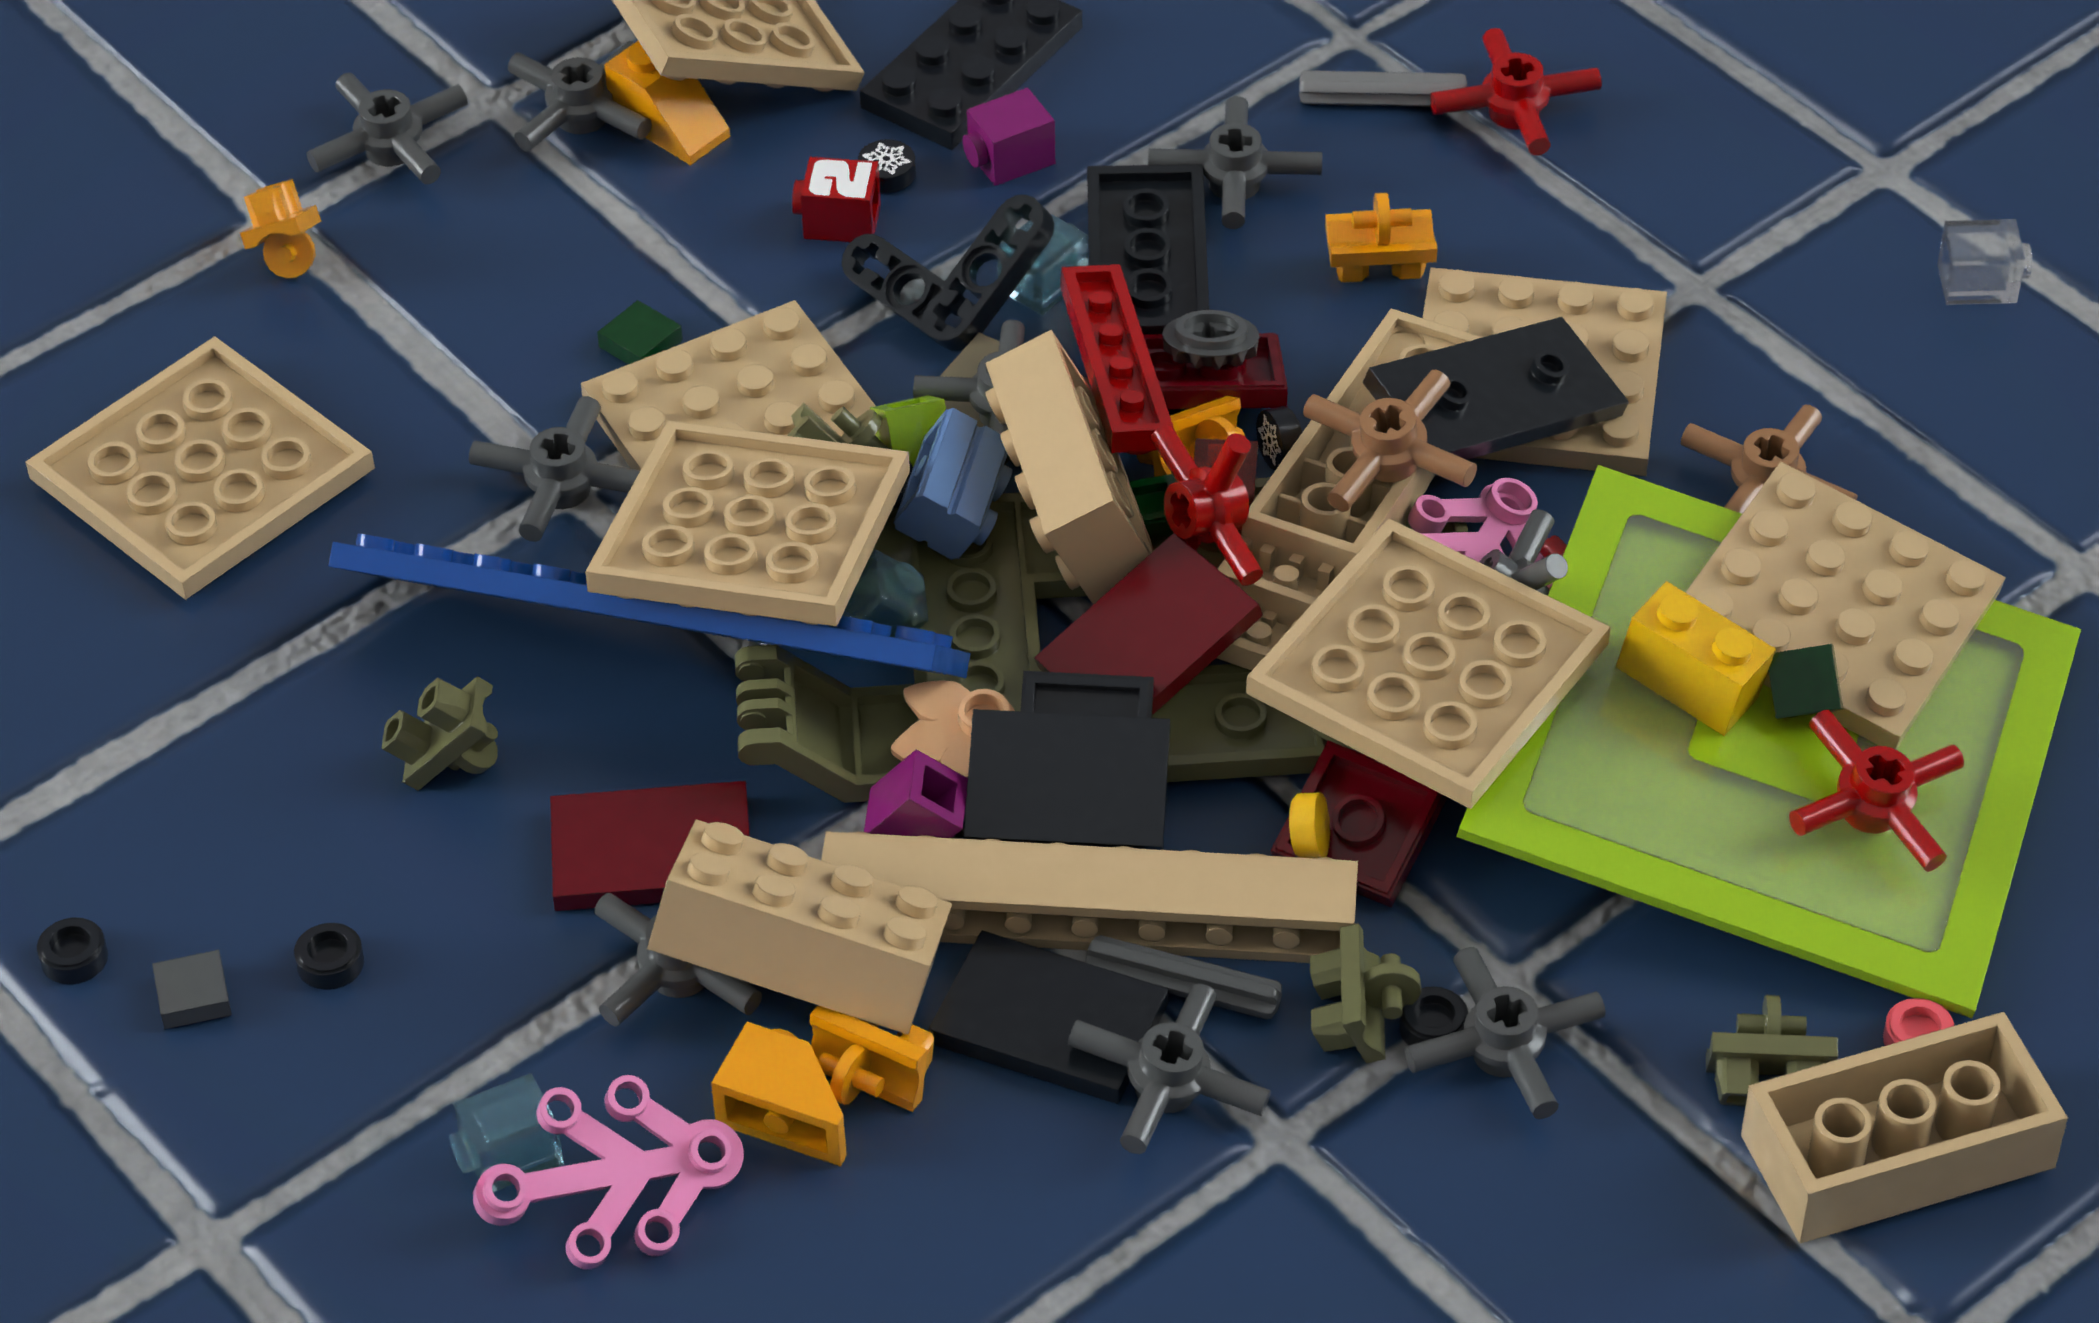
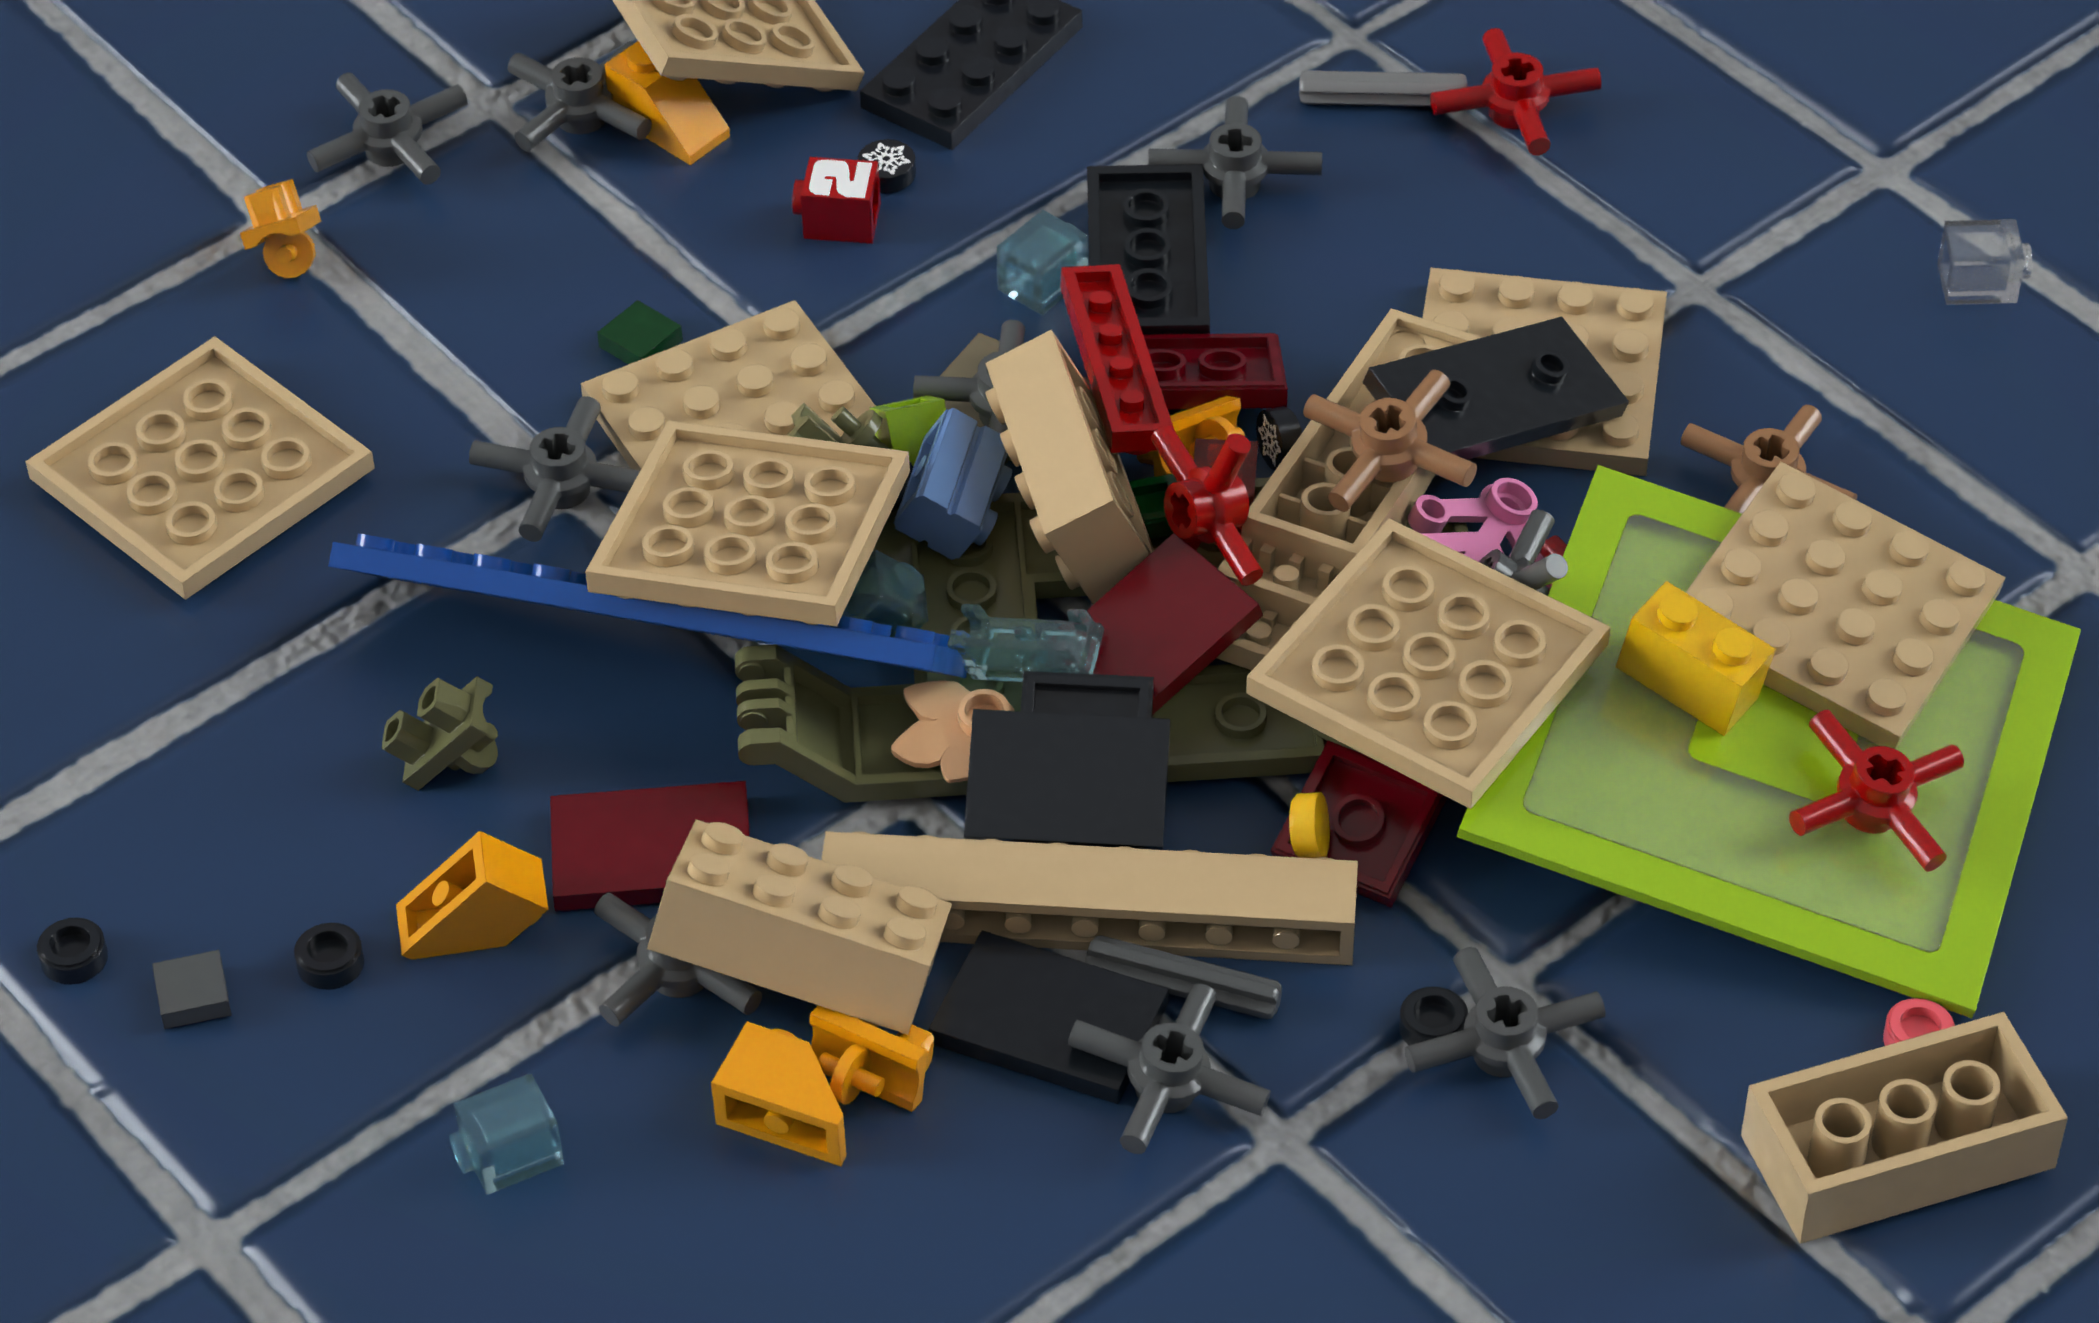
bright pink plant [473,1075,744,1269] -> none
black beam [841,195,1055,351] -> none
magenta brick [864,749,968,838] -> none
magenta brick [963,87,1056,186] -> none
dark grey gear [1163,310,1259,370] -> none
olive hips [1310,923,1421,1064] -> none
light orange hips [1325,192,1438,282] -> none
olive hips [1706,995,1838,1106] -> none
dark green tile [1768,644,1843,719] -> none
none -> light orange slope [396,831,549,960]
none -> clear light blue hinge [947,604,1105,682]

